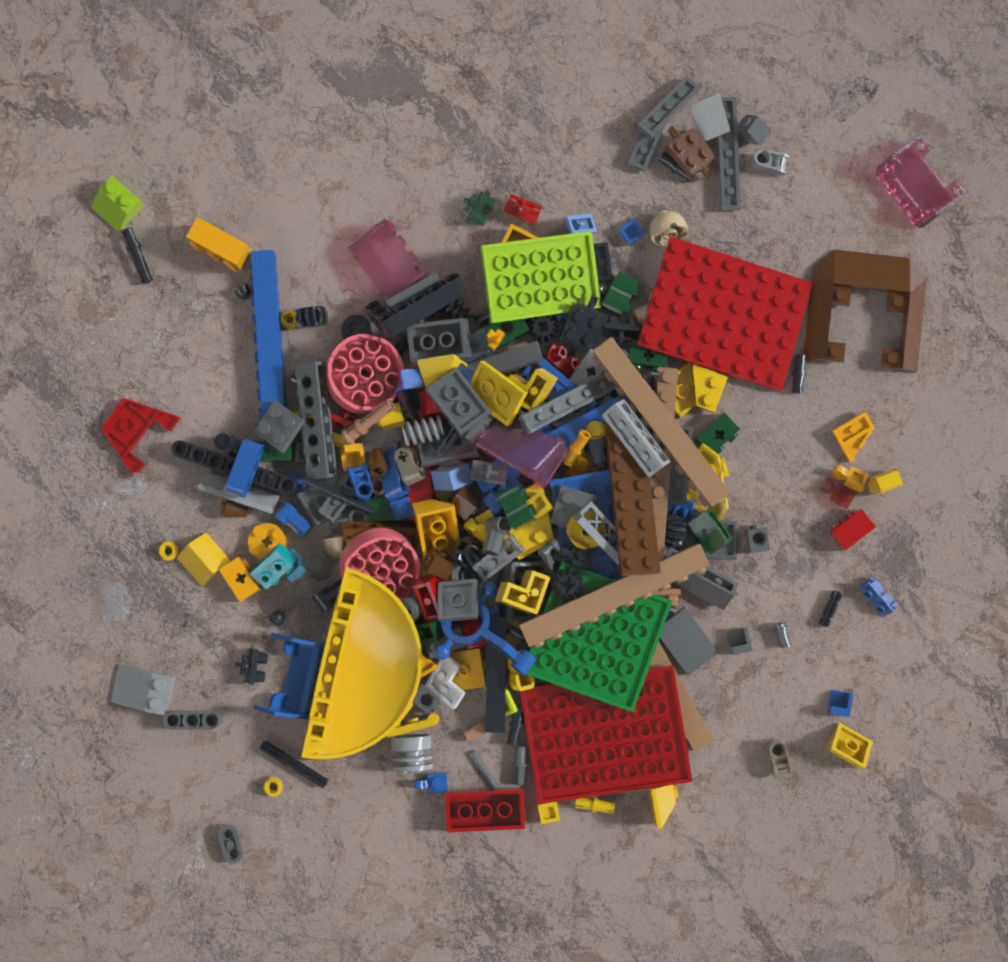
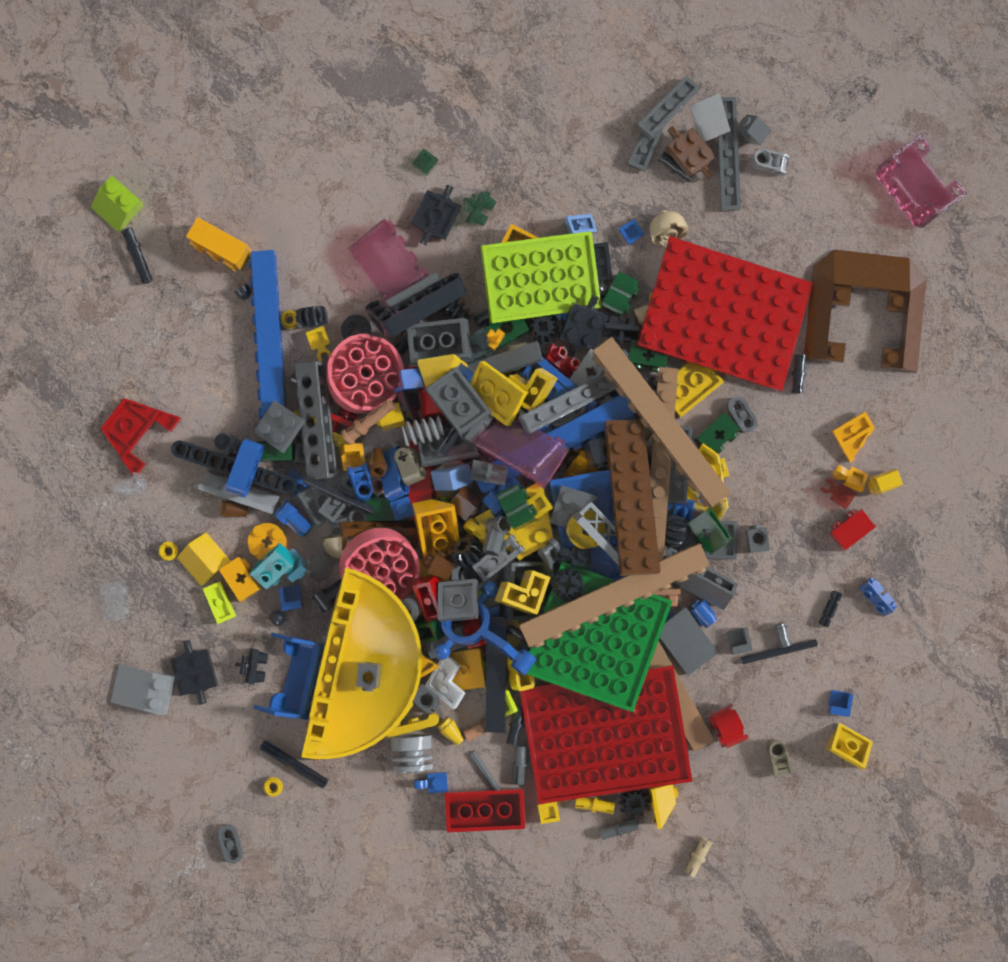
dark grey beam [163,710,222,730] -> none
red hips [503,194,542,225] -> none
light orange pin [563,430,591,467] -> none
yellow plate [586,421,605,440] -> none
light grey fence [602,399,672,478] -> none
yellow wing [692,364,728,413] -> none
none -> black plate [170,640,219,705]
none -> neon yellow plate [203,581,236,624]
none -> blue panel [279,585,303,611]
none -> yellow plate [305,326,331,362]
none -> dark grey brick [356,662,382,692]
none -> black plate [411,185,462,246]
none -> clear green tile [412,148,439,176]
none -> yellow cone [437,717,465,746]
none -> dark grey axle [599,819,639,840]
none -> black gear [618,789,651,820]
none -> tan pin [684,837,713,878]
none -> blue brick [690,599,717,628]
none -> red brick [708,703,748,749]
none -> flat silver plate [727,397,758,433]
none -> black bar [741,639,818,664]

